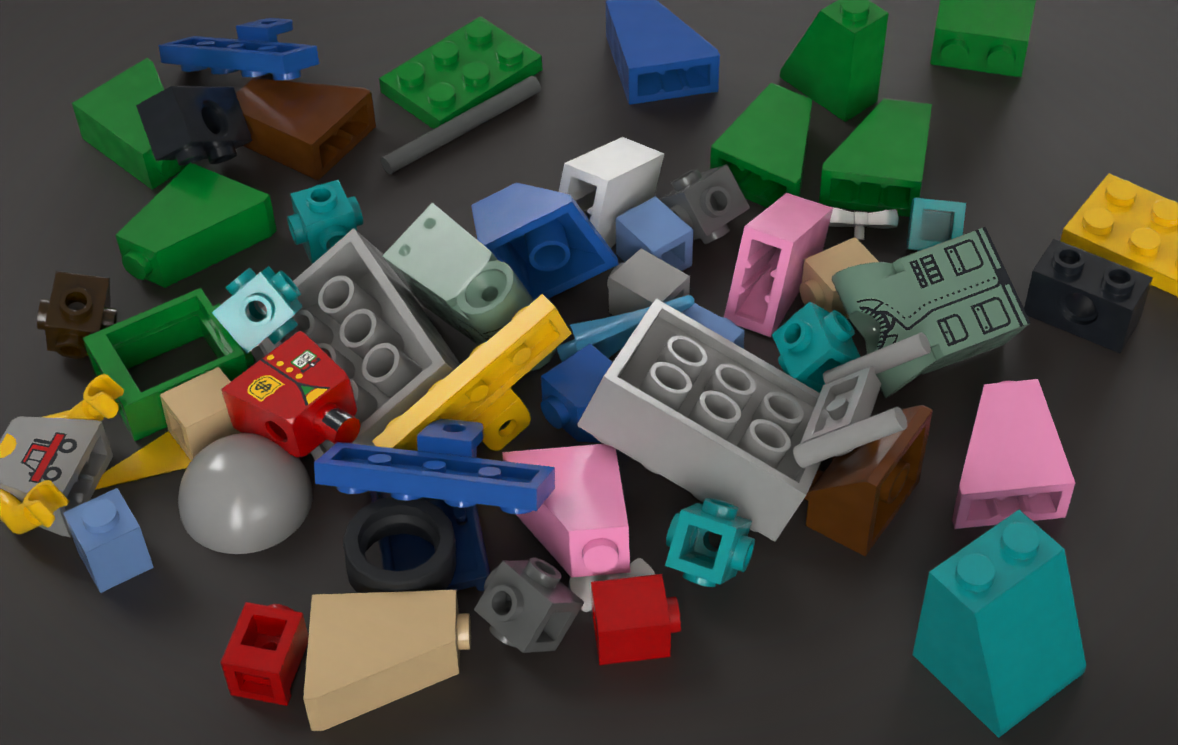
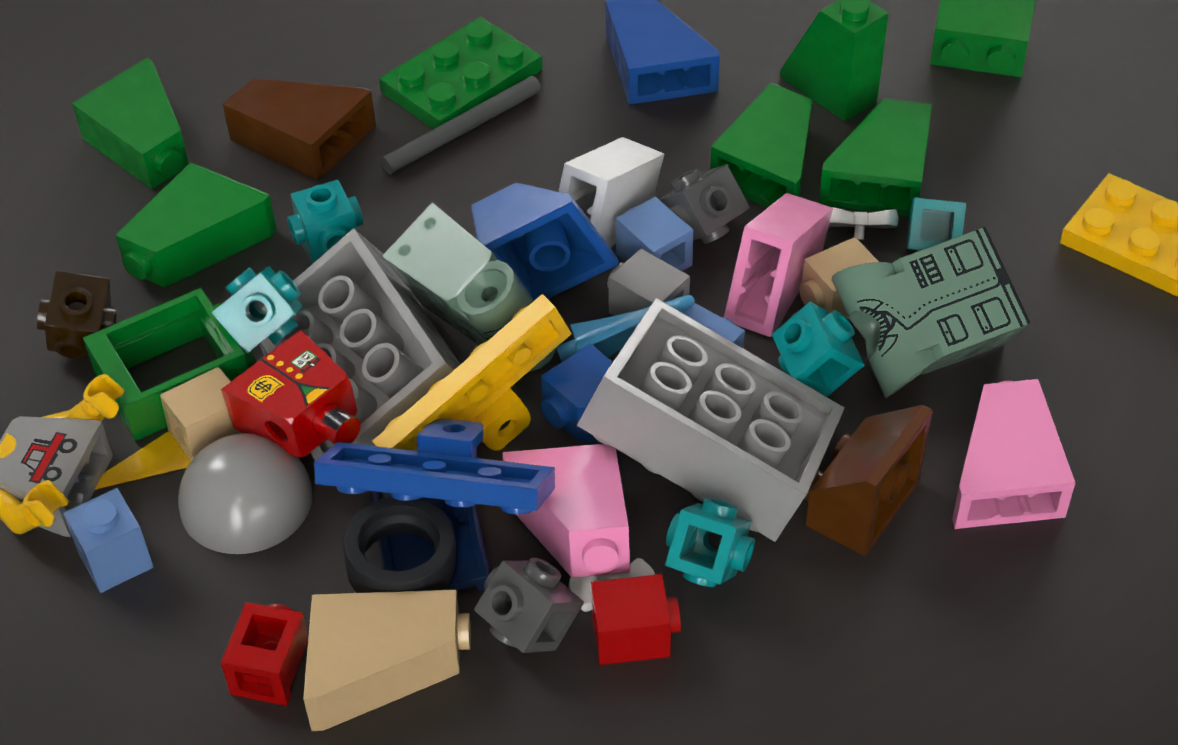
black brick [136,86,253,166] -> none
blue plate [158,18,319,80] -> none
light grey plate [793,332,931,468] -> none
teal slope [912,510,1086,738] -> none
black brick [1024,239,1153,353] -> none

